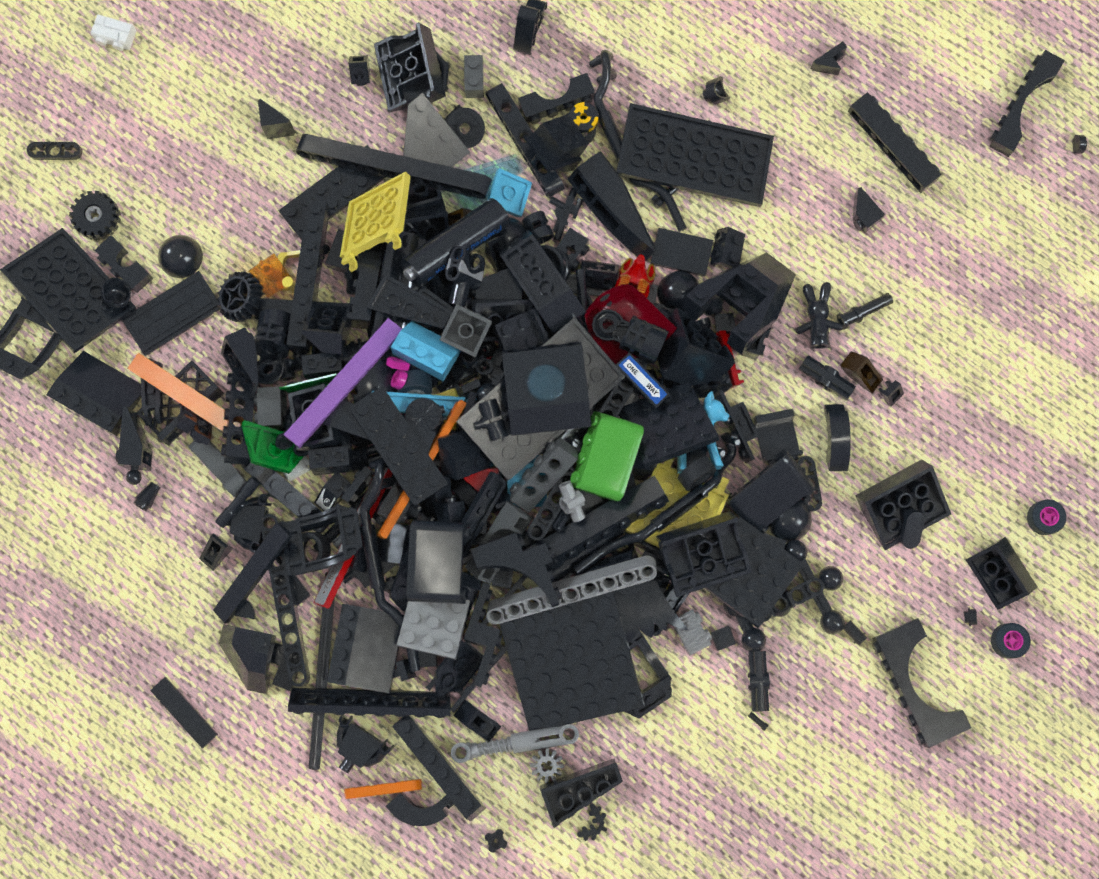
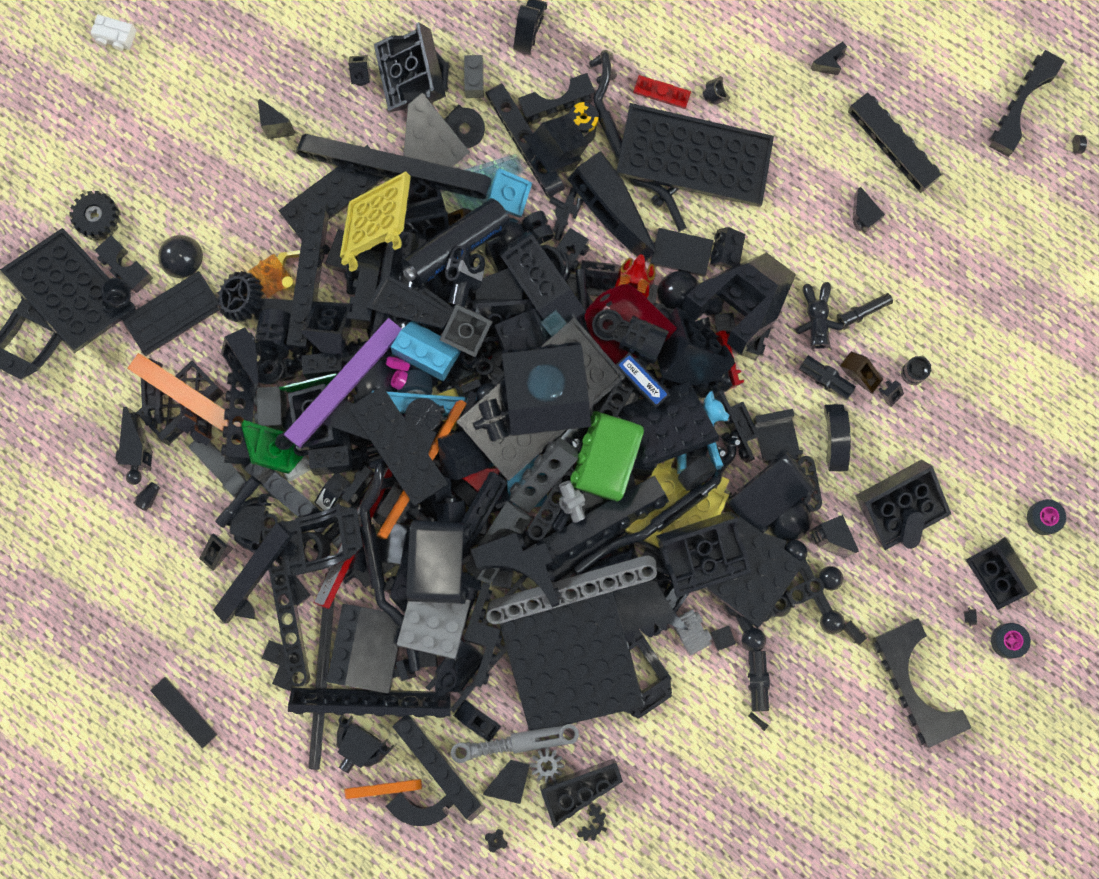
black beam [27,142,83,160] -> none
black piece [46,351,141,436] -> none
black brick [219,624,276,694] -> none
none -> black wing [483,760,530,804]
none -> clear light blue slope [541,310,567,336]
none -> red plate [633,75,691,109]
none -> black slope [810,515,859,558]
none -> black wheel [901,356,931,385]

